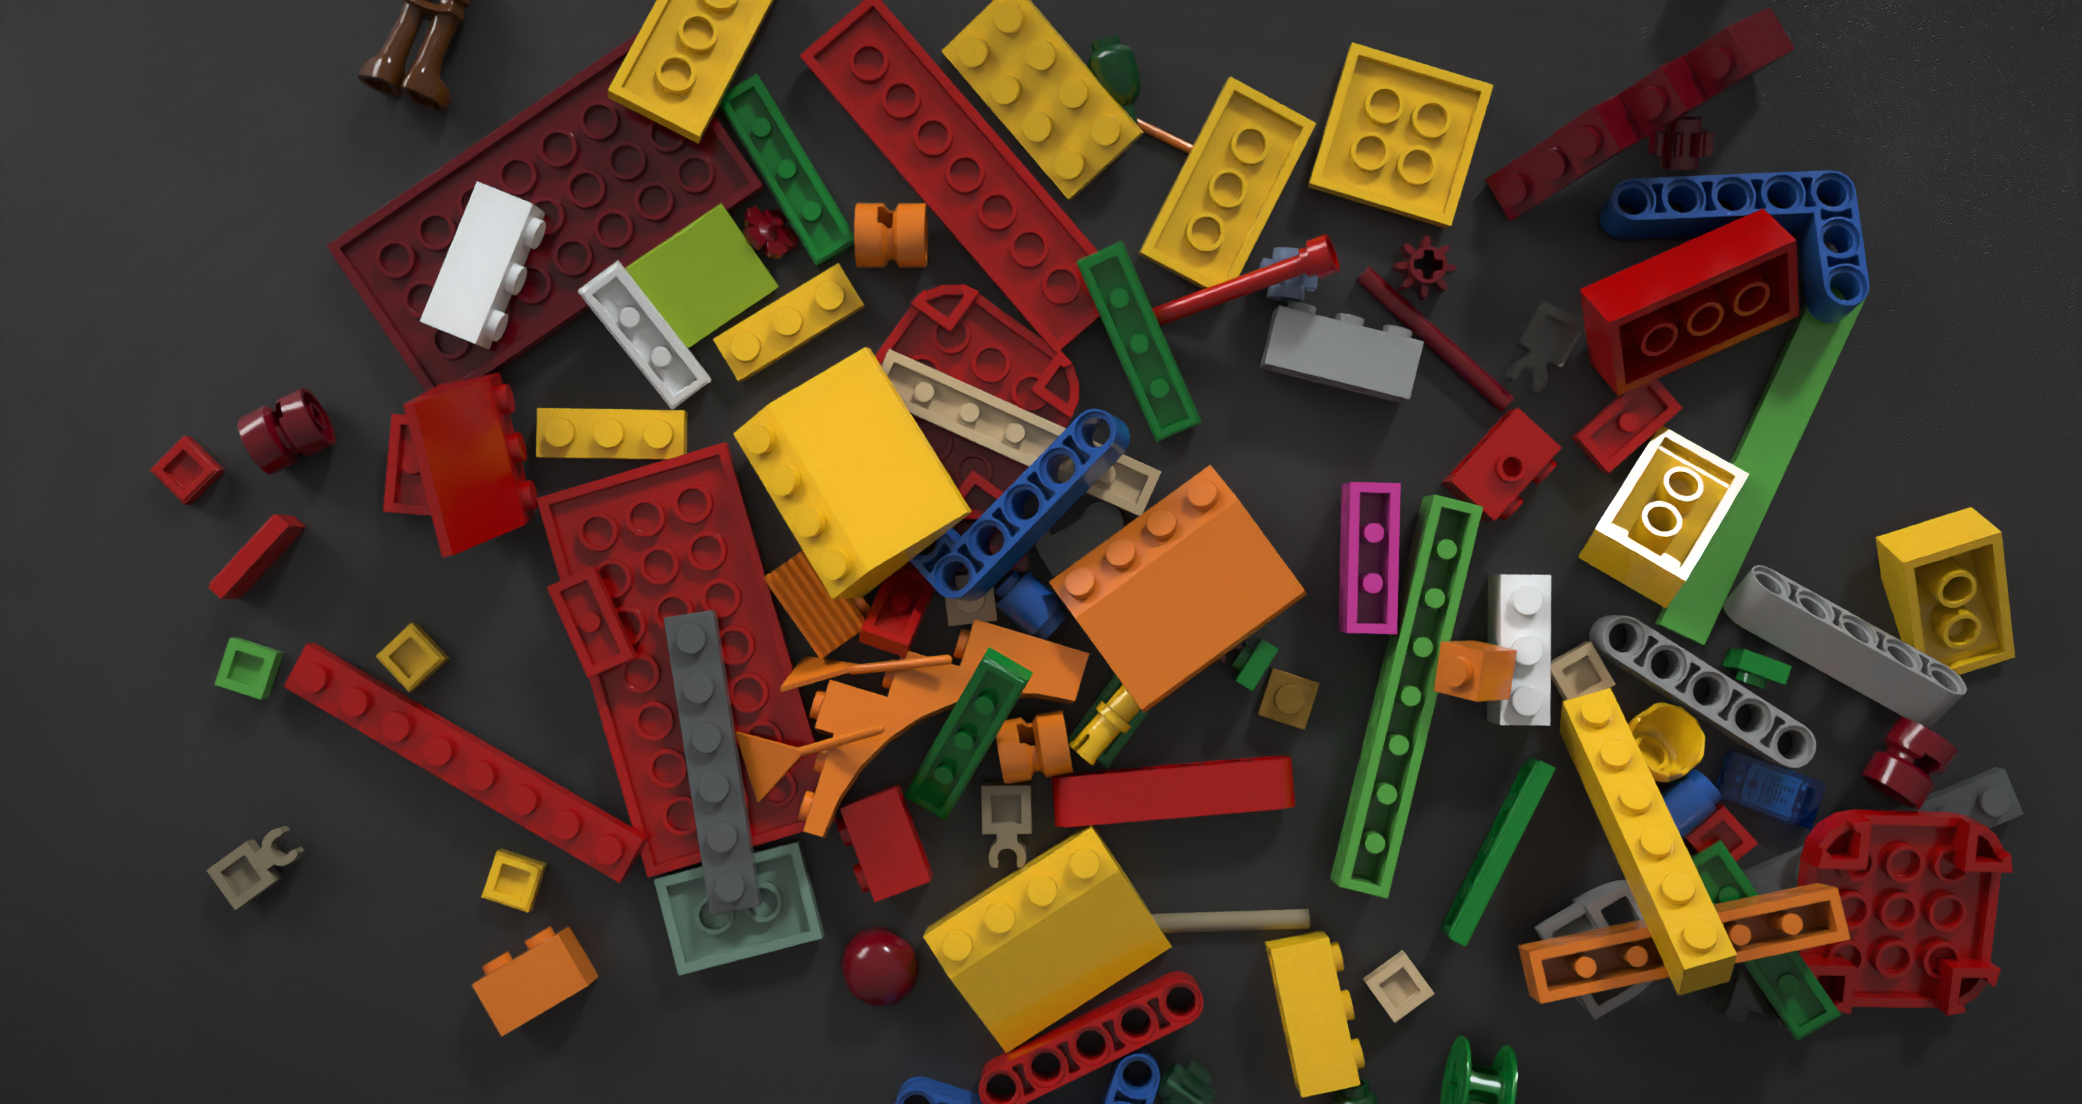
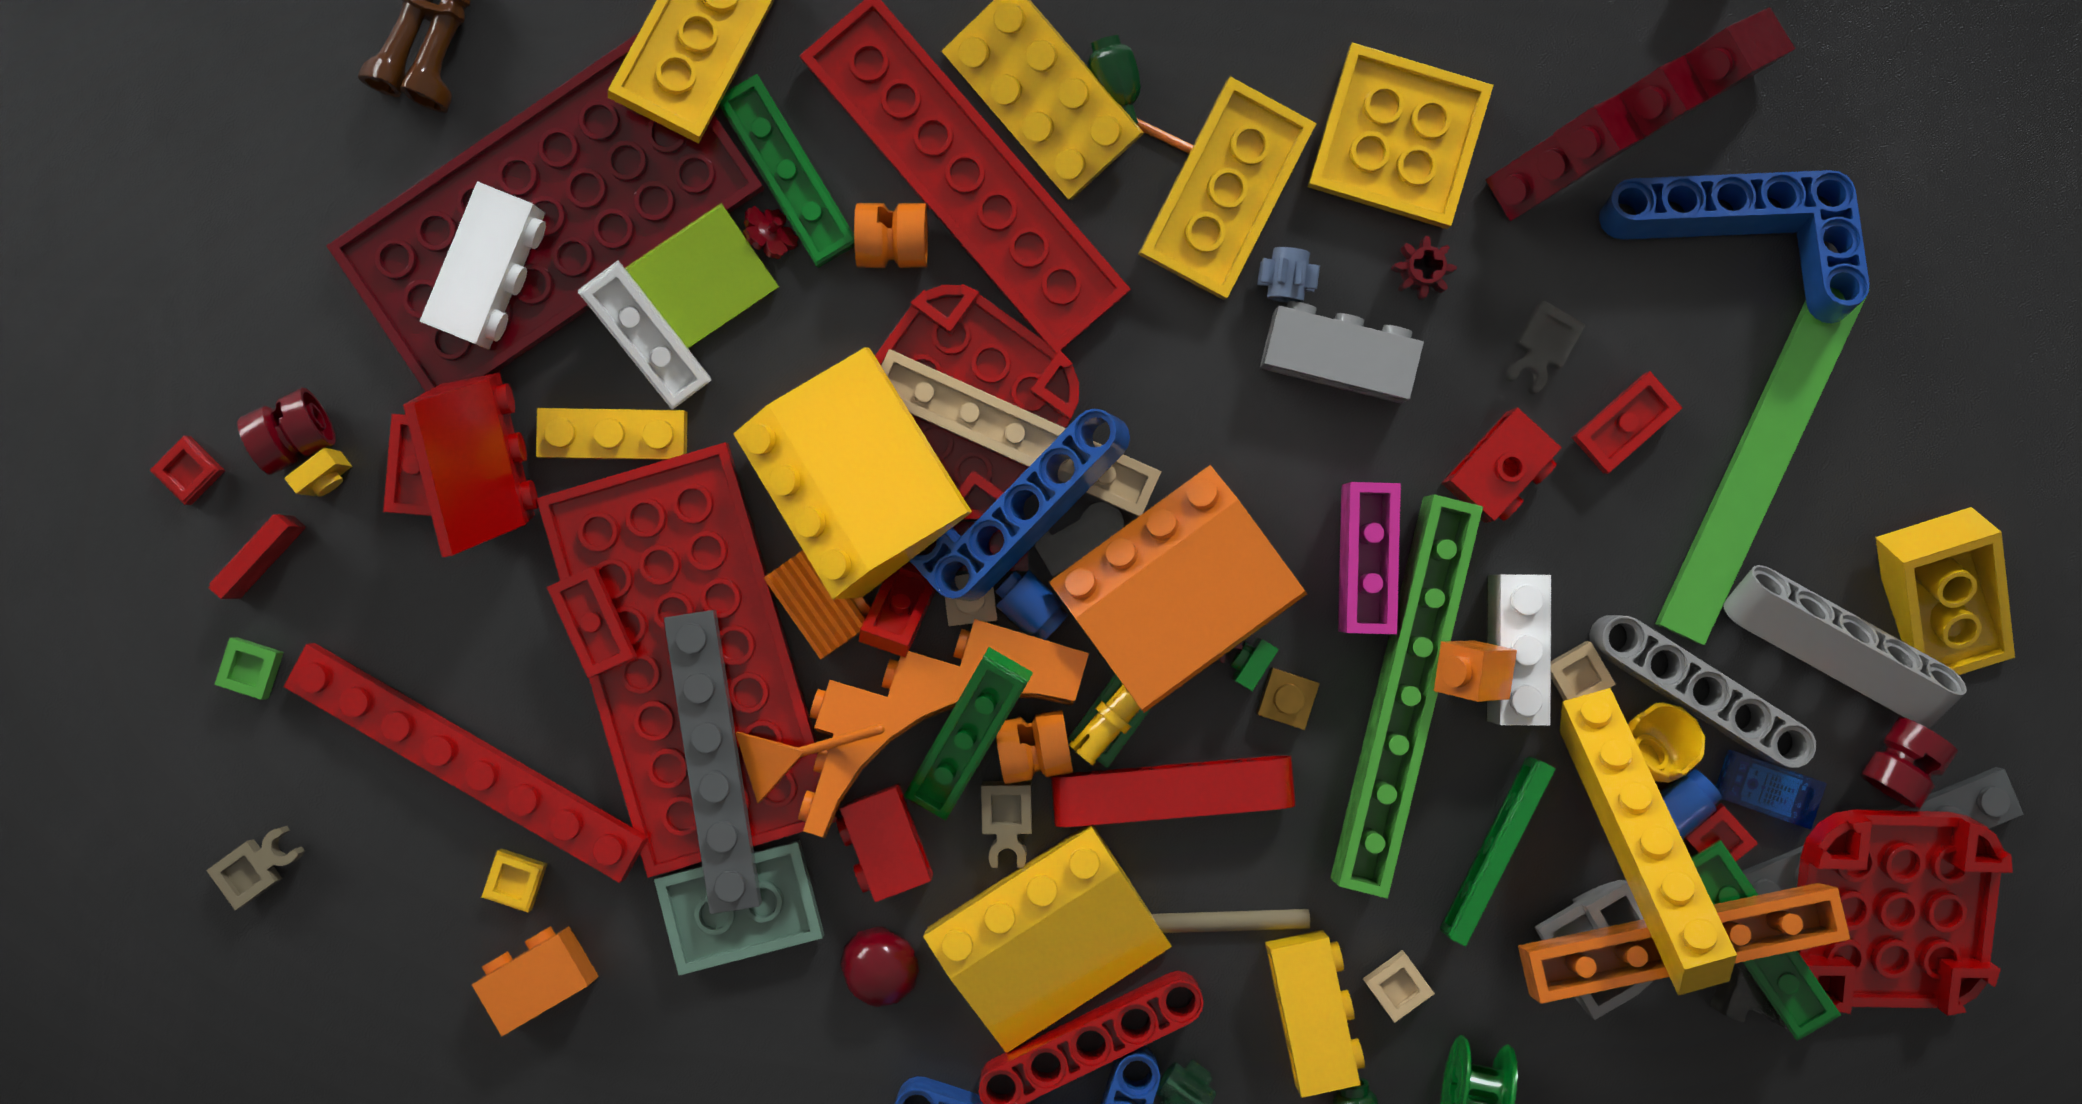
yellow tile [376,622,449,692] -> none
yellow plate [713,263,865,383] -> none
orange piece [780,655,952,692] -> none
green tile [1076,241,1202,442] -> none
red piece [1152,234,1340,326] -> none
dark red bar [1356,266,1514,412] -> none
yellow slope [1578,426,1749,608] -> none
red brick [1579,209,1799,396] -> none
dark red gear [1648,116,1714,170] -> none
green plate [1722,648,1792,690] -> none
none -> yellow plate [284,448,352,497]

